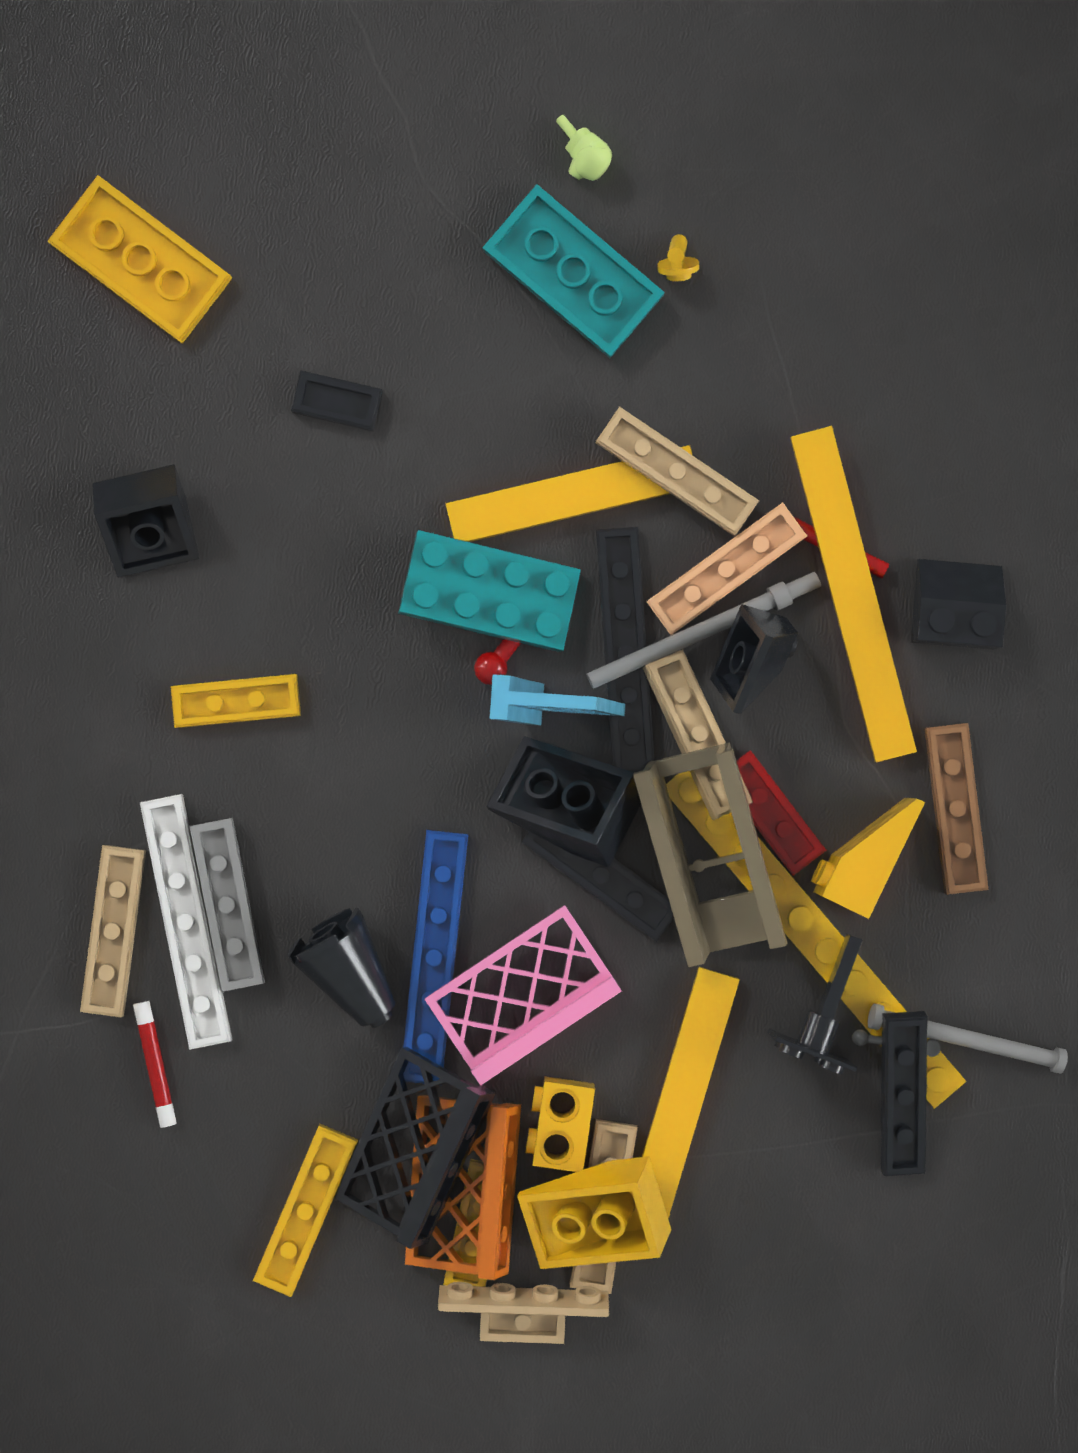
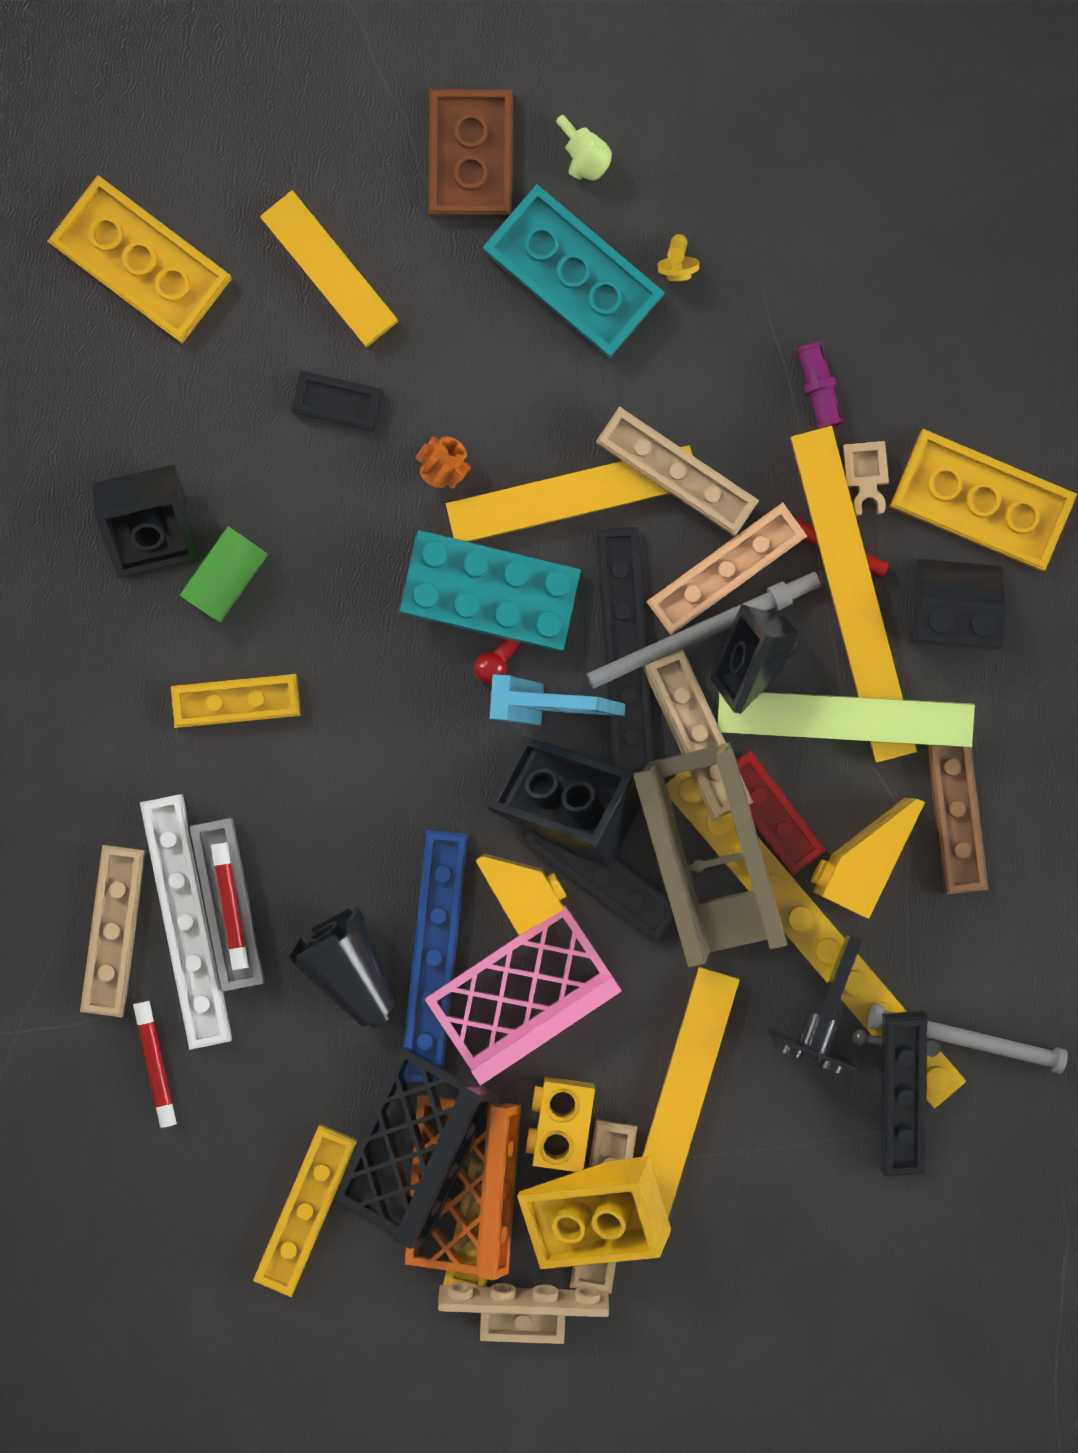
none -> bright green brick [179,526,268,623]
none -> red bar [211,842,249,970]
none -> yellow tile [260,190,398,348]
none -> orange gear [415,436,471,488]
none -> dark orange tile [428,89,513,217]
none -> yellow slope [476,853,567,935]
none -> yellowish green tile [718,692,975,747]
none -> magenta pin [796,342,845,429]
none -> tan plate [841,441,889,517]
none -> yellow tile [889,429,1077,572]

